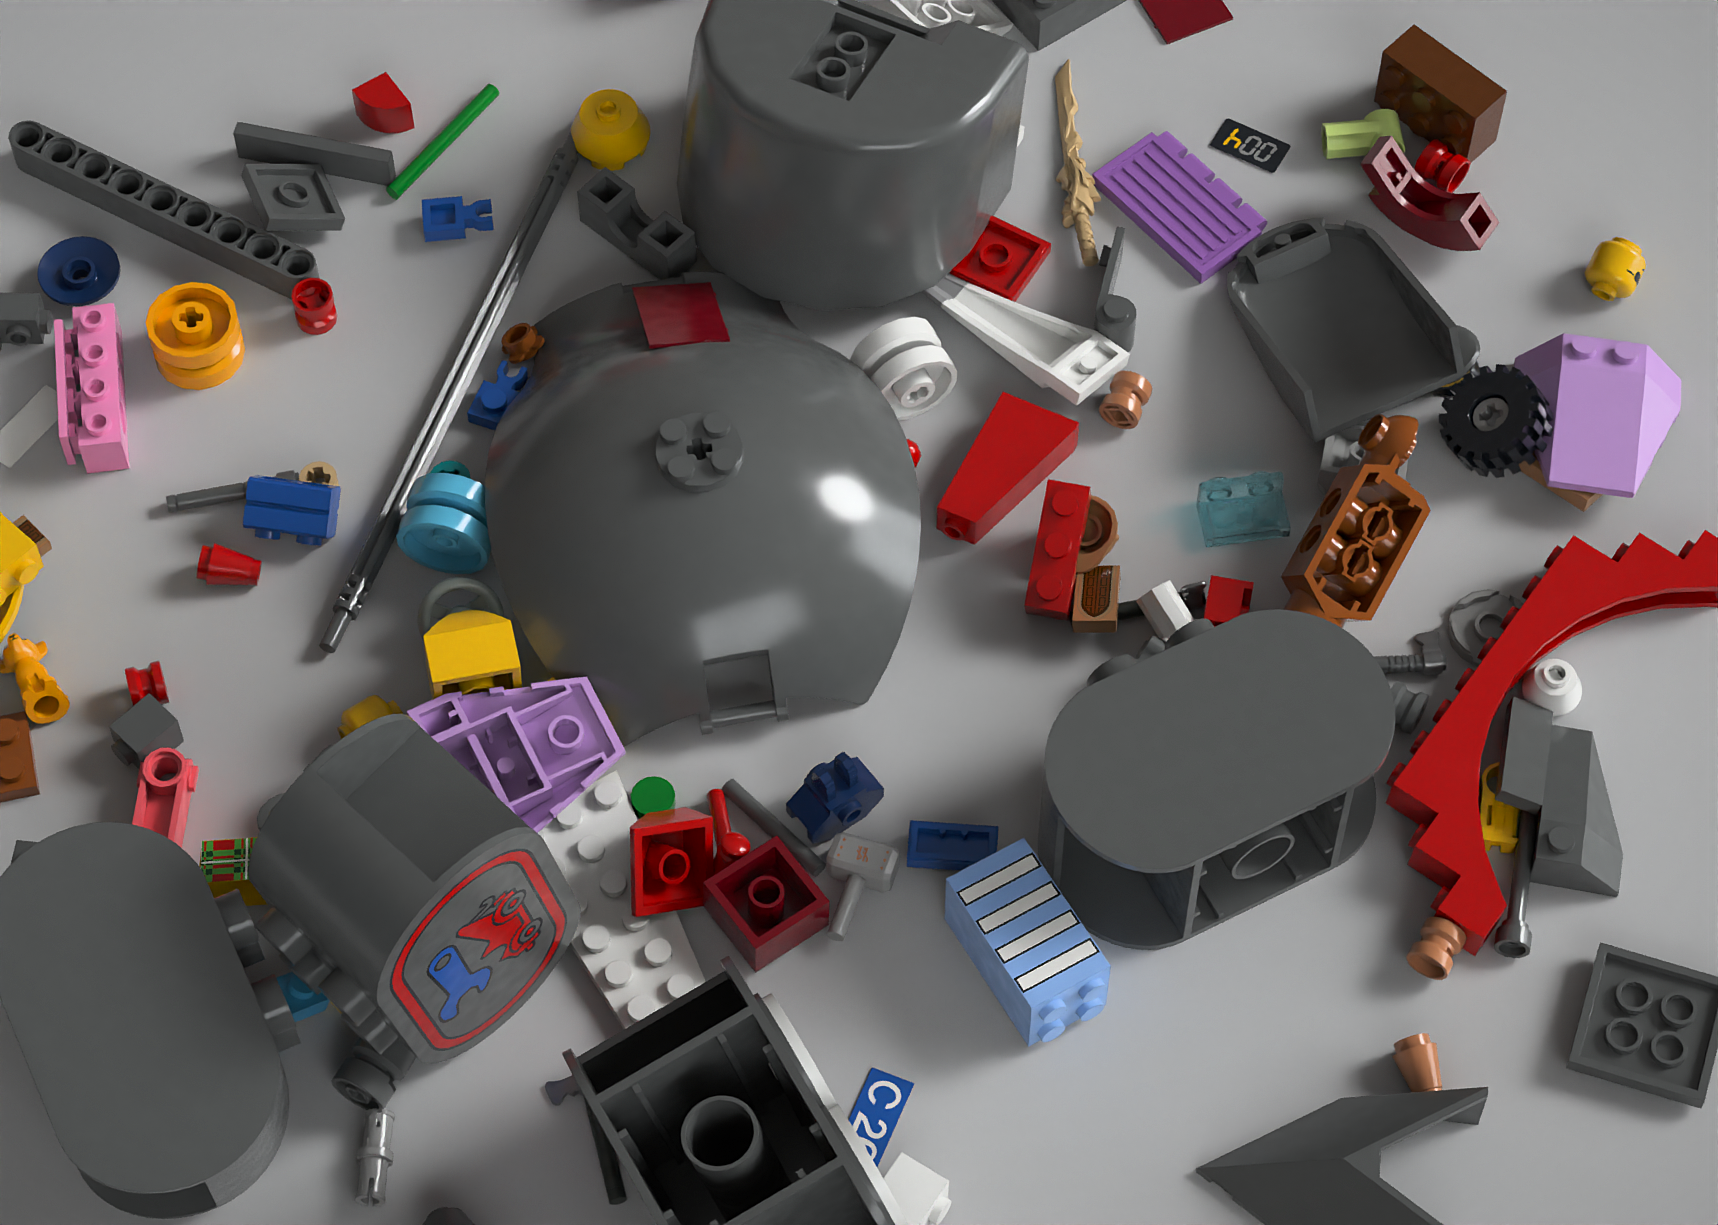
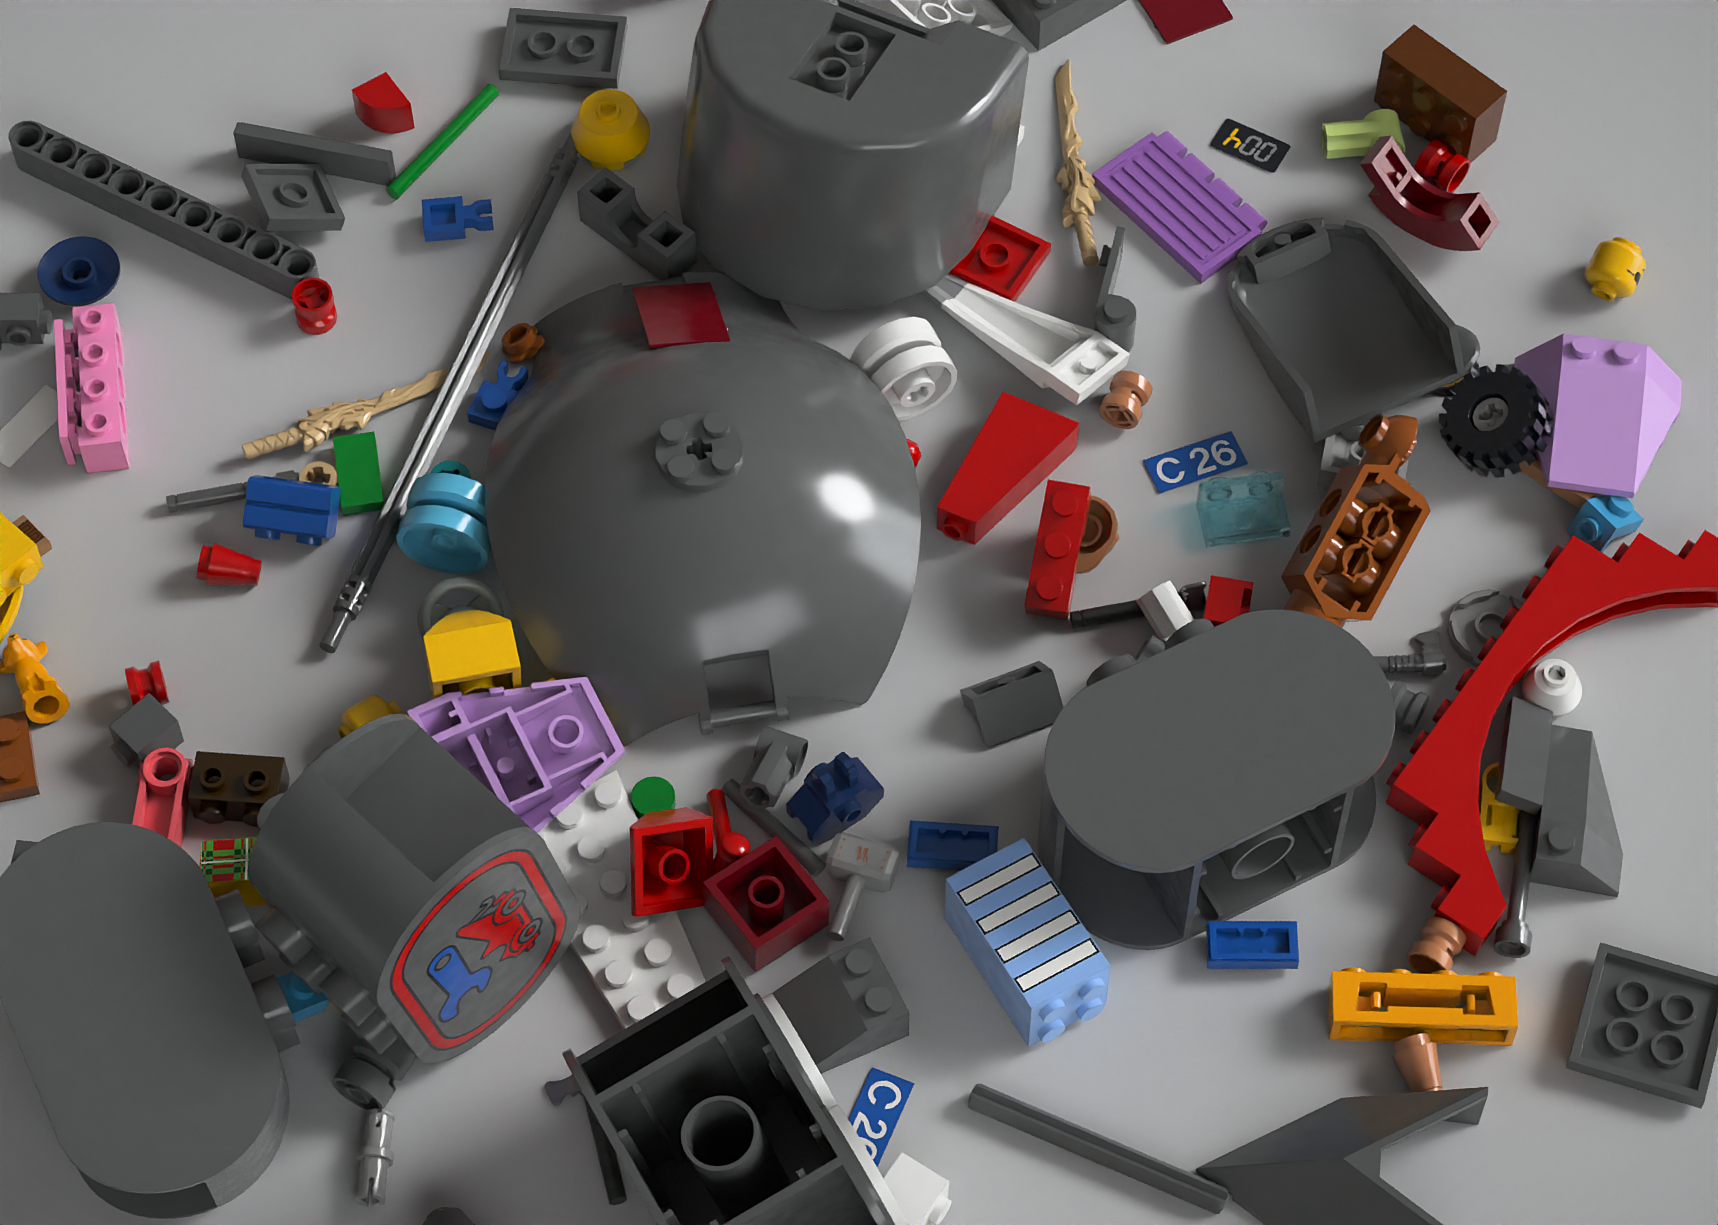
light orange wheel [145,282,245,390] -> none
tile [1072,565,1121,633] -> none
none -> dark brown brick [188,751,290,827]
none -> tan sword [242,352,490,460]
none -> green tile [332,431,384,515]
none -> dark grey plate [499,8,628,89]
none -> dark grey piece [739,726,808,811]
none -> dark grey slope [772,937,910,1074]
none -> dark grey panel [960,661,1064,747]
none -> dark grey axle [968,1084,1228,1214]
none -> blue sticker [1143,431,1248,493]
none -> blue plate [1205,921,1299,969]
none -> light orange brick [1328,967,1518,1046]
none -> dark azure bracket [1567,494,1644,553]

